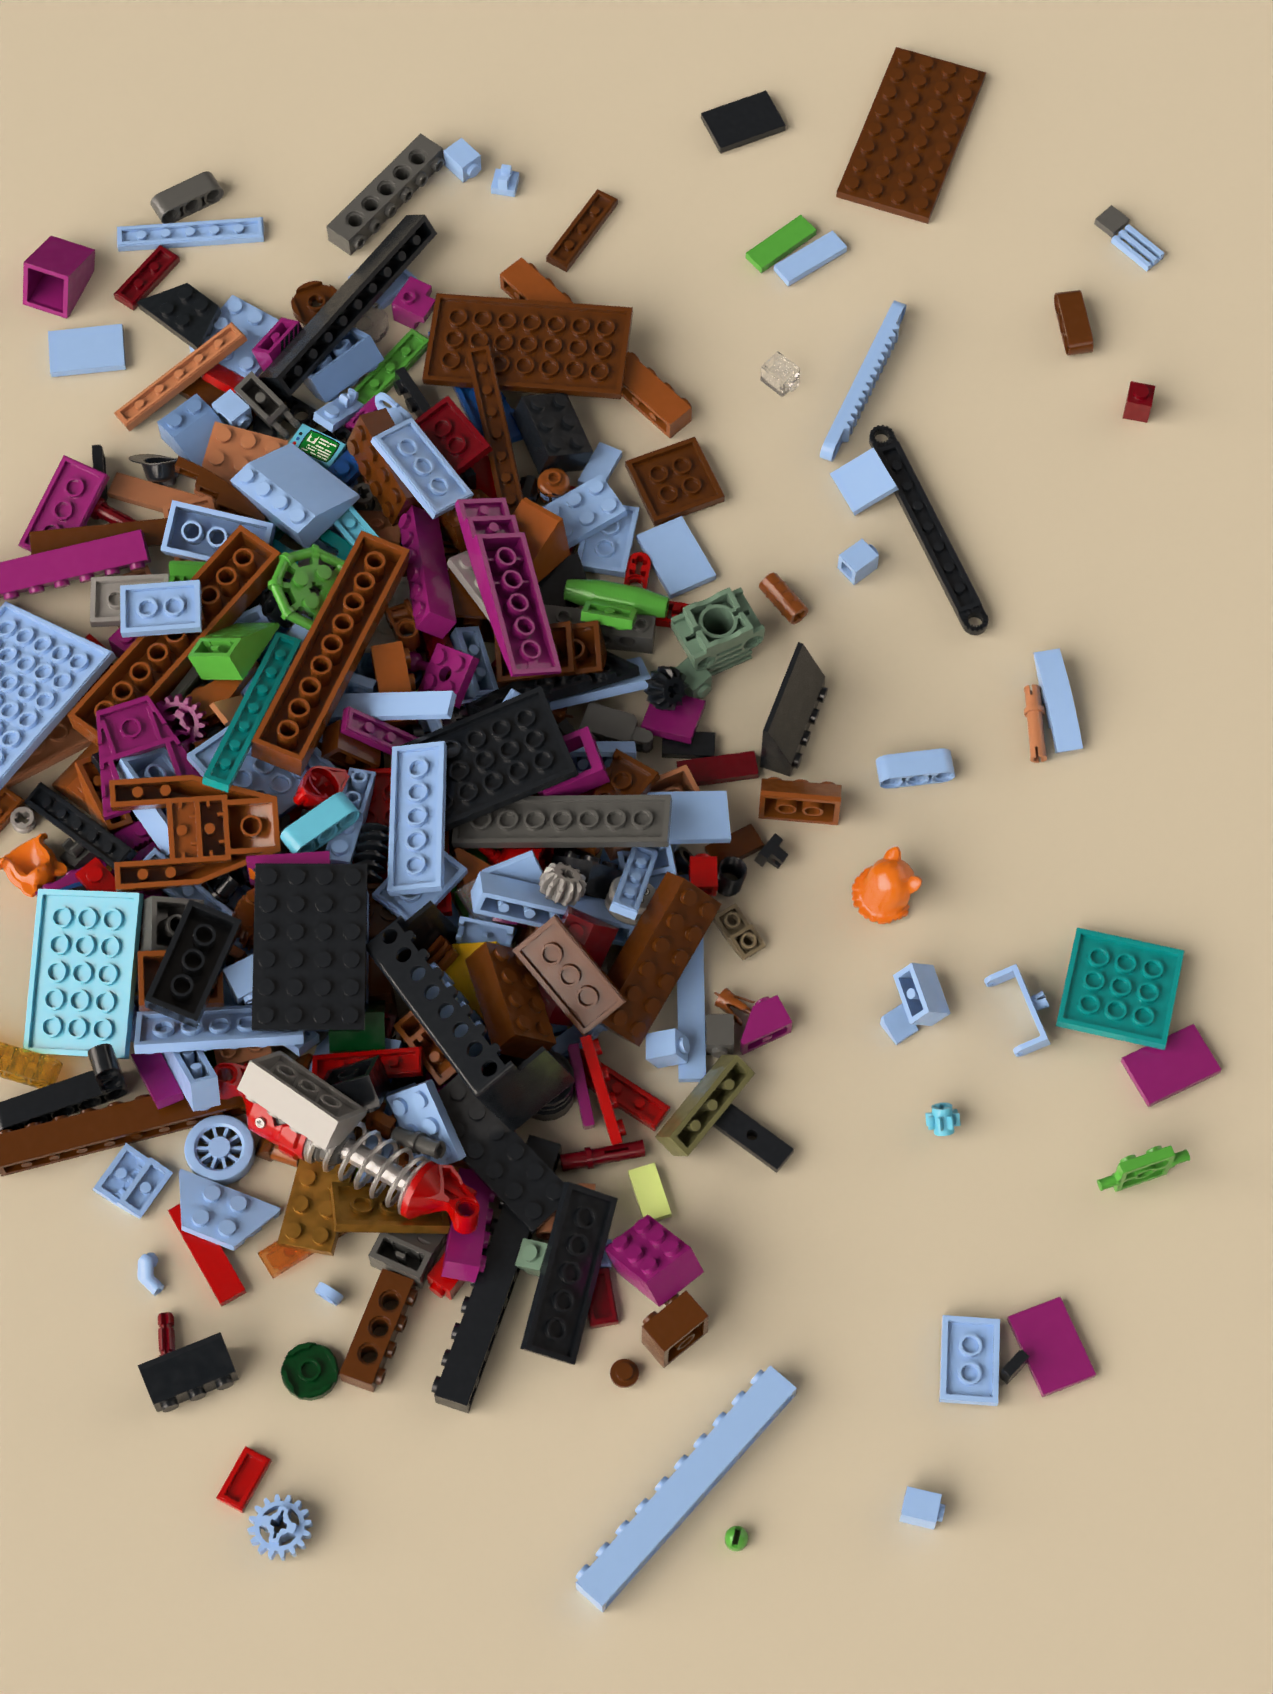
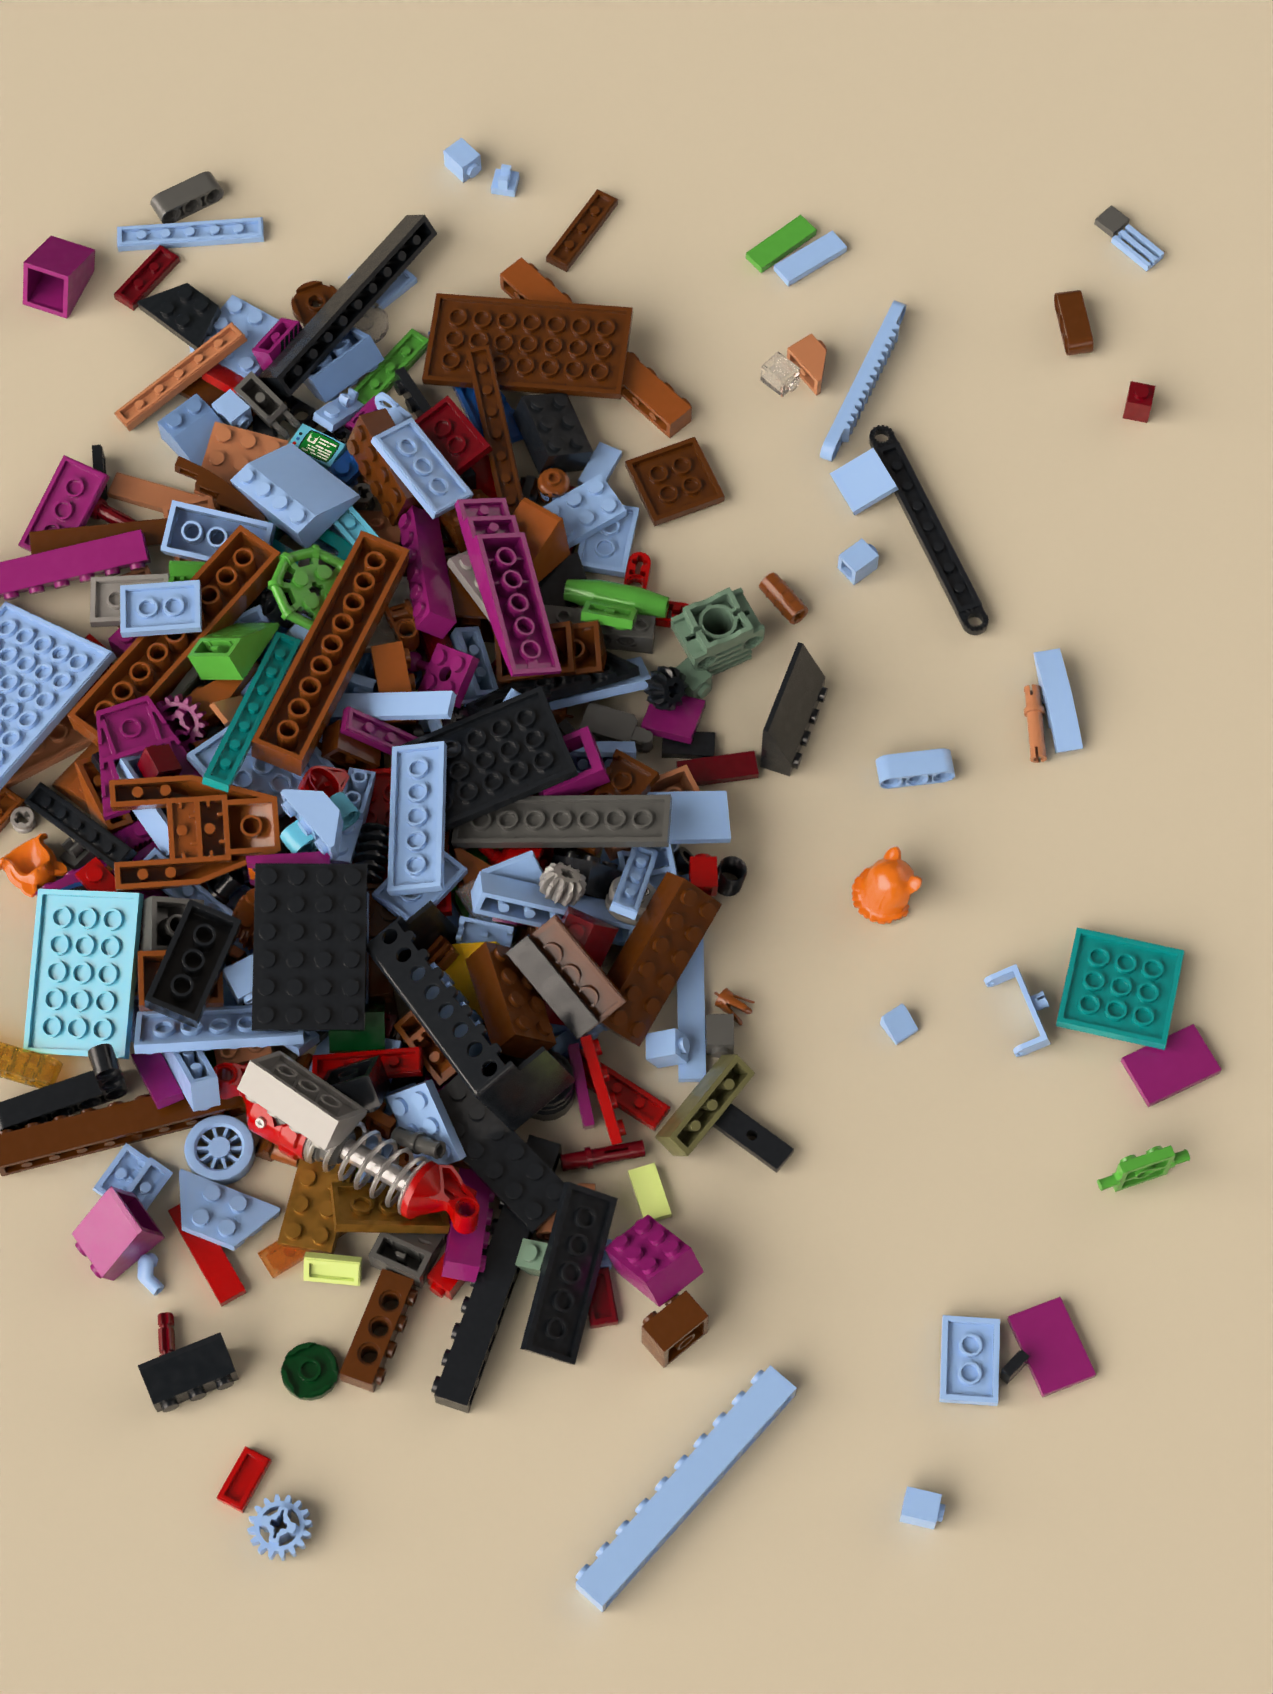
light blue tile [48,324,126,377] -> none
black piece [129,454,179,486] -> none
light blue tile [314,1282,344,1306] -> none
dark grey brick [326,133,444,256] -> none
magenta brick [392,276,435,330] -> none
reddish brown plate [610,1359,639,1388] -> none
light blue tile [636,516,716,599] -> none
black tile [701,90,786,154] -> none
reddish brown tile [705,824,764,868] -> none
dark tan slope [713,903,766,960] -> none
bright green hinge [725,1526,748,1551] -> none
magenta slope [740,995,792,1055] -> none
black tile [754,833,788,869] -> none
dark orange slope [758,777,842,825] -> none
reddish brown plate [836,47,986,224] -> none
light blue brick [893,963,951,1026] -> none
medium azure gear [925,1103,961,1136] -> none
none -> slope [72,1186,165,1281]
none -> dark red brick [137,744,182,778]
none -> light blue slope [280,789,344,860]
none -> yellowish green tile [304,1252,362,1286]
none -> tile [506,934,600,1039]
none -> nougat slope [787,333,827,396]

